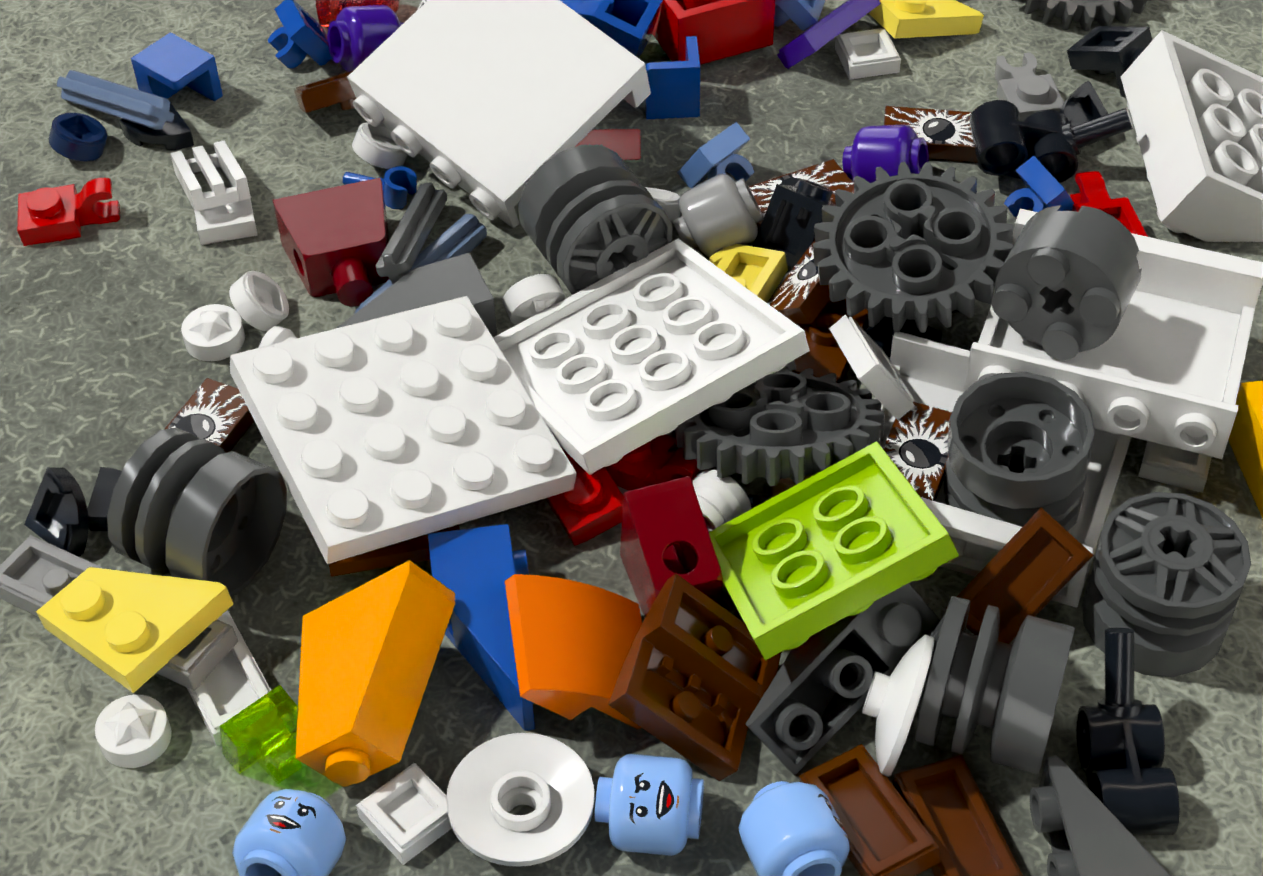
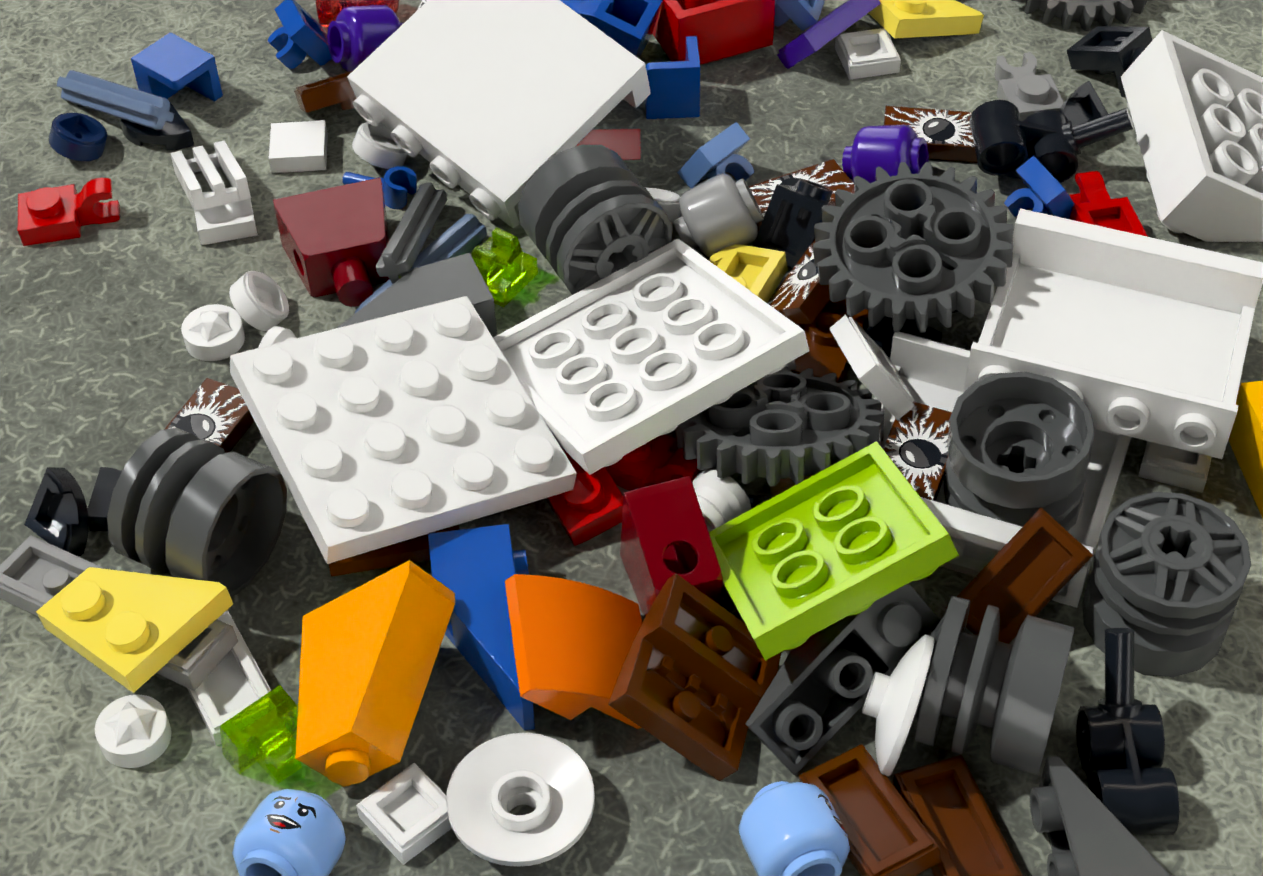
white tile [502,274,566,325] -> none
light blue head [595,754,704,856] -> none
dark grey brick [991,205,1142,360] -> none
none -> white tile [269,120,328,173]
none -> clear neon green tile [471,227,538,308]

